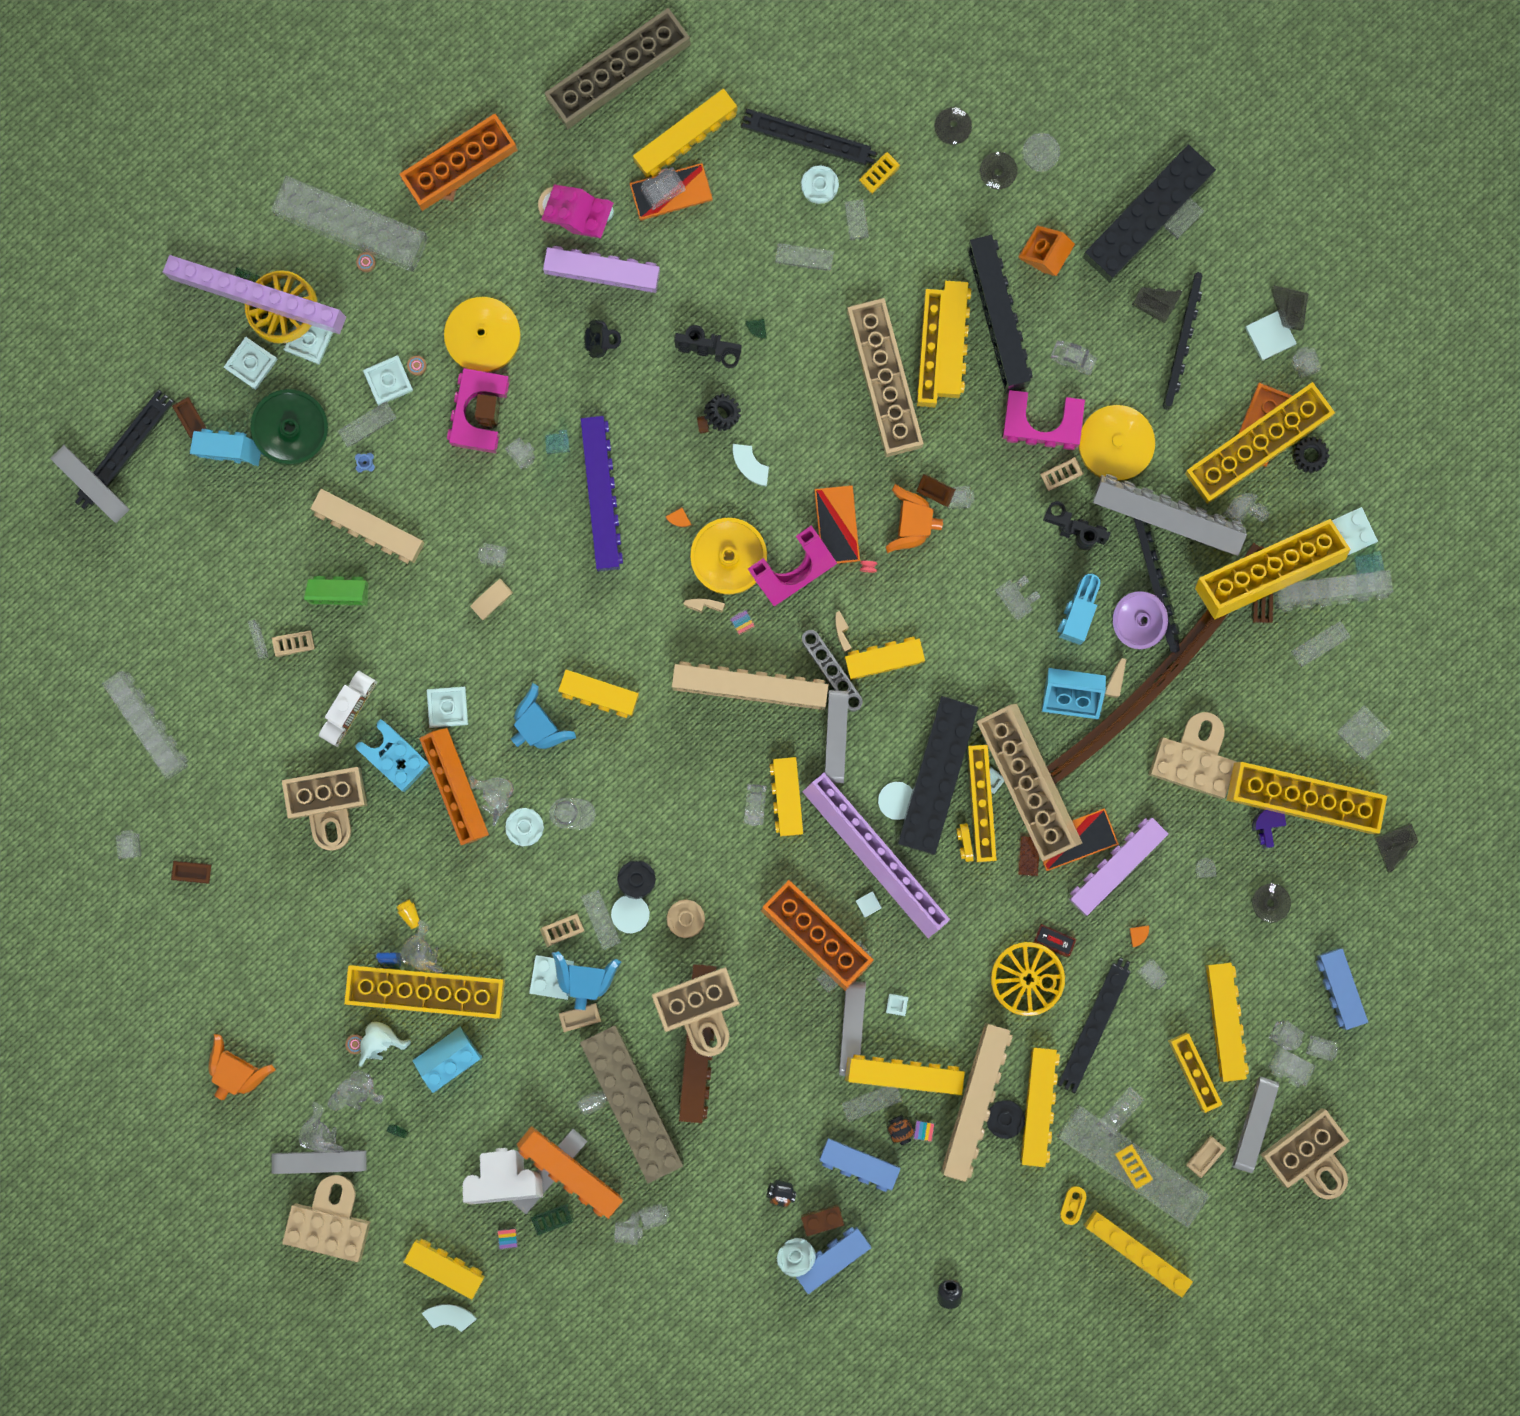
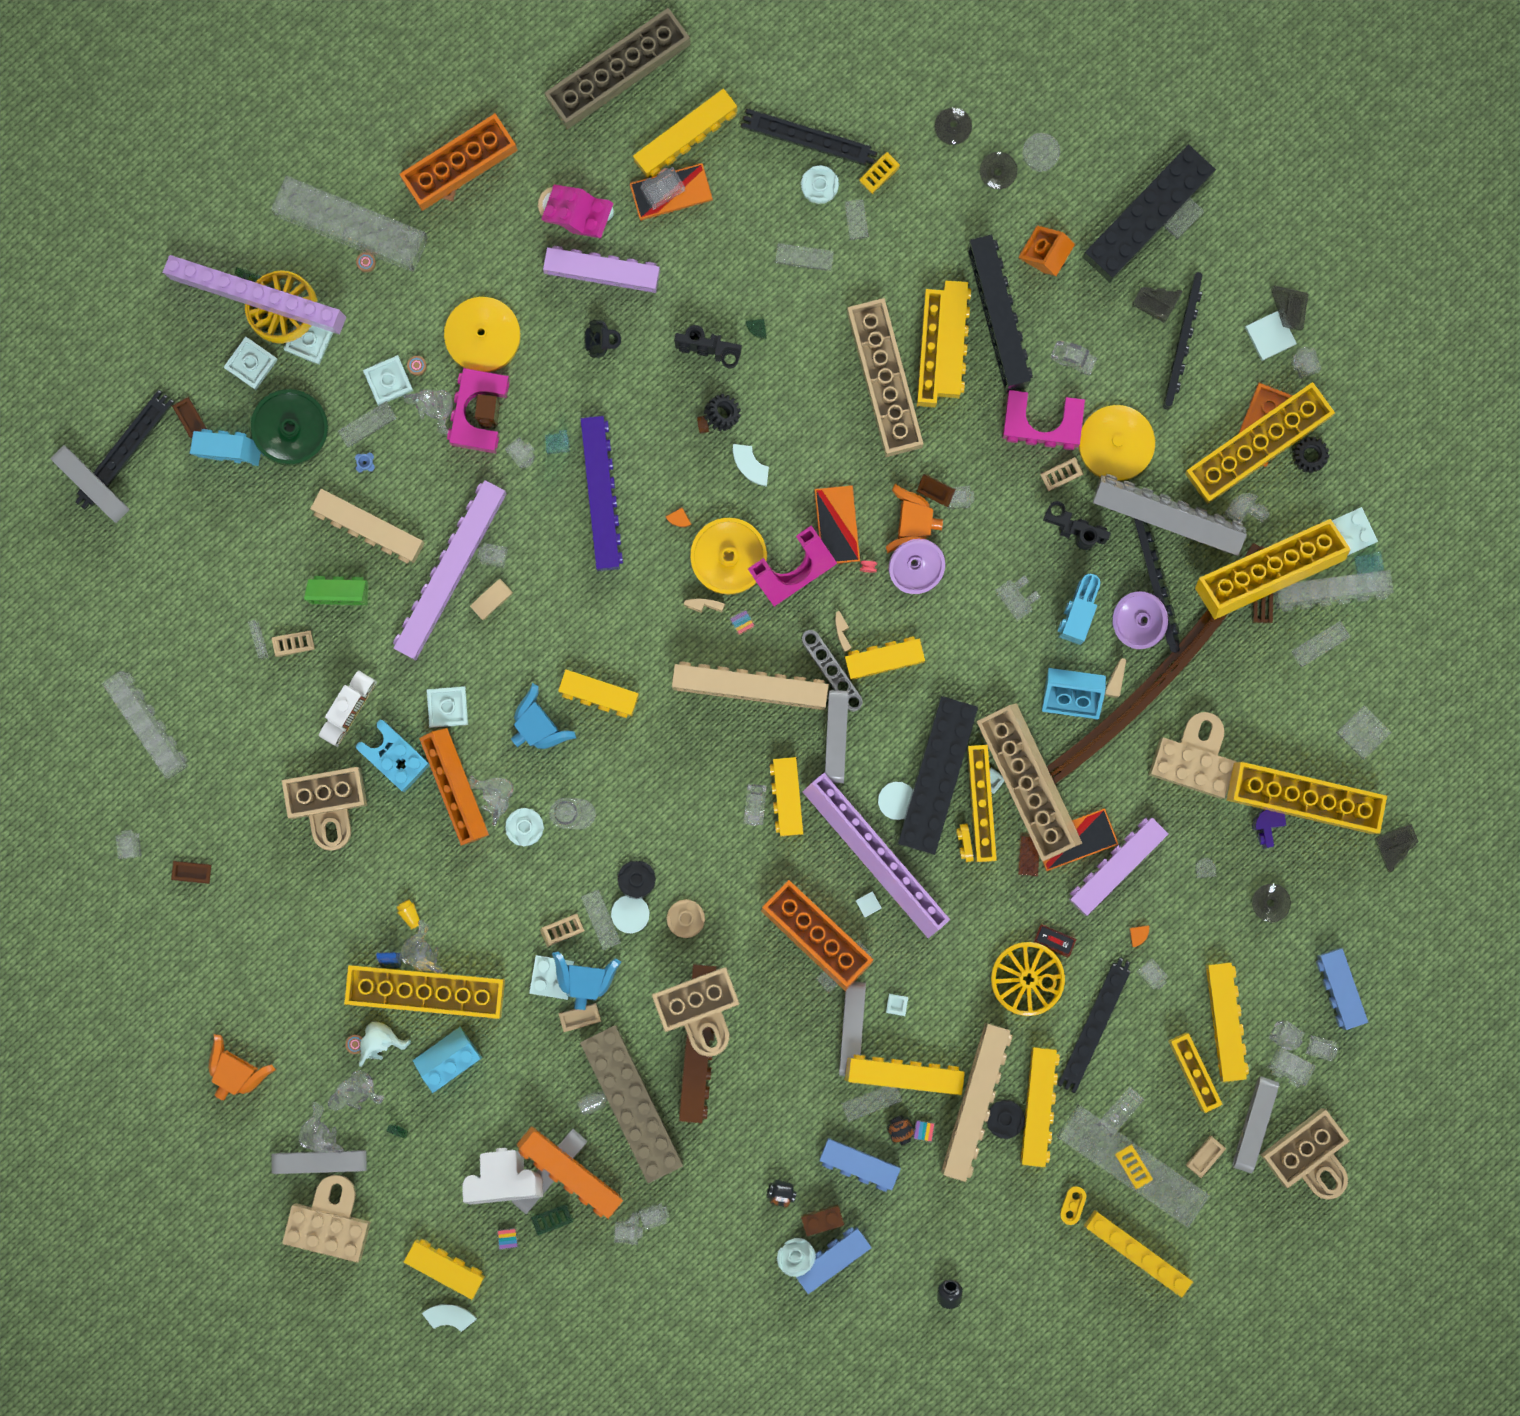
none -> lavender brick [393,480,507,661]
none -> clear piece [404,389,453,434]
none -> lavender dish [889,539,945,594]

